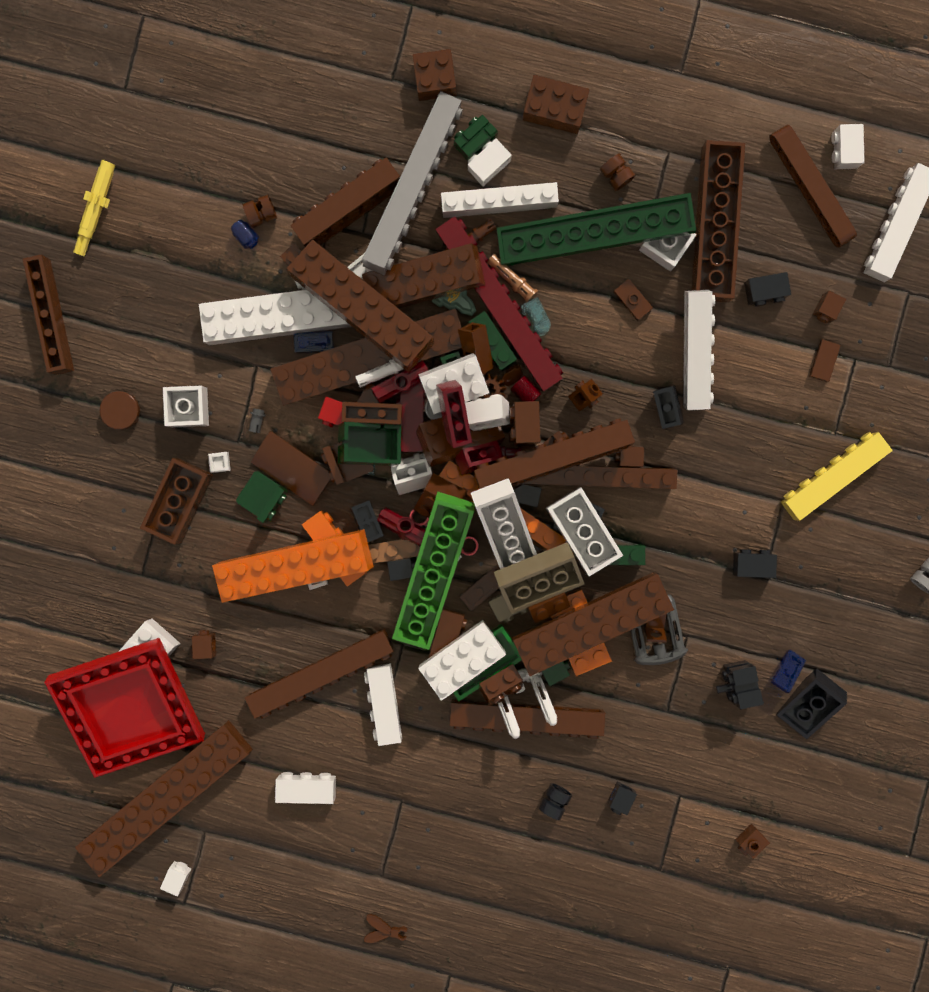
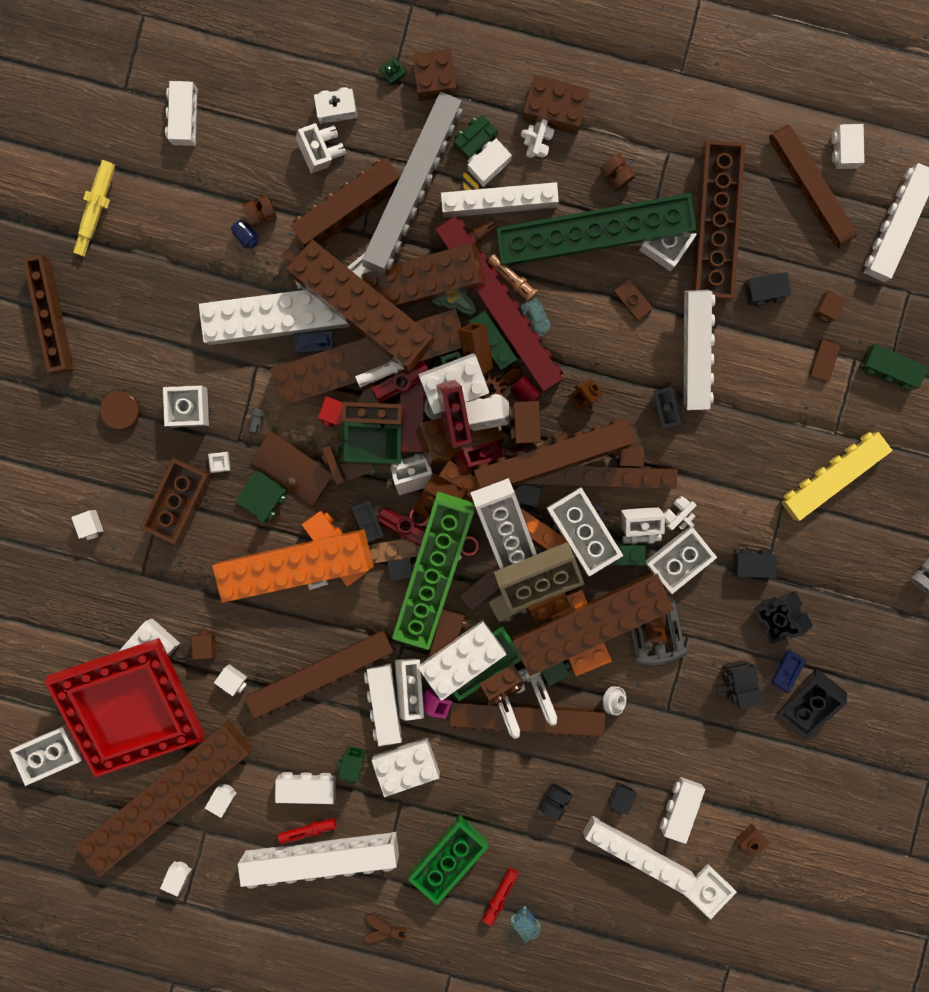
none -> white brick [10,725,84,786]
none -> white brick [71,510,104,541]
none -> white brick [165,81,198,146]
none -> white brick [205,783,237,818]
none -> white brick [214,664,248,696]
none -> white brick [238,832,399,888]
none -> red pin [278,818,337,845]
none -> white brick [295,123,346,174]
none -> white brick [314,87,358,124]
none -> dark green brick [337,746,367,783]
none -> white brick [372,737,440,797]
none -> dark green tile [379,56,406,86]
none -> white brick [395,658,424,721]
none -> green brick [408,815,488,905]
none -> dark pink brick [423,689,453,719]
none -> sticker [463,173,479,191]
none -> red pin [482,867,519,926]
none -> clear light blue brick [511,906,541,943]
none -> white hips [521,119,555,158]
none -> white brick [583,816,696,896]
none -> white plate [603,686,626,715]
none -> white brick [621,507,665,545]
none -> white brick [645,527,717,594]
none -> white brick [660,777,705,844]
none -> white hips [663,496,697,530]
none -> white tile [685,864,737,920]
none -> black brick [753,591,813,644]
none -> dark green brick [859,344,928,391]

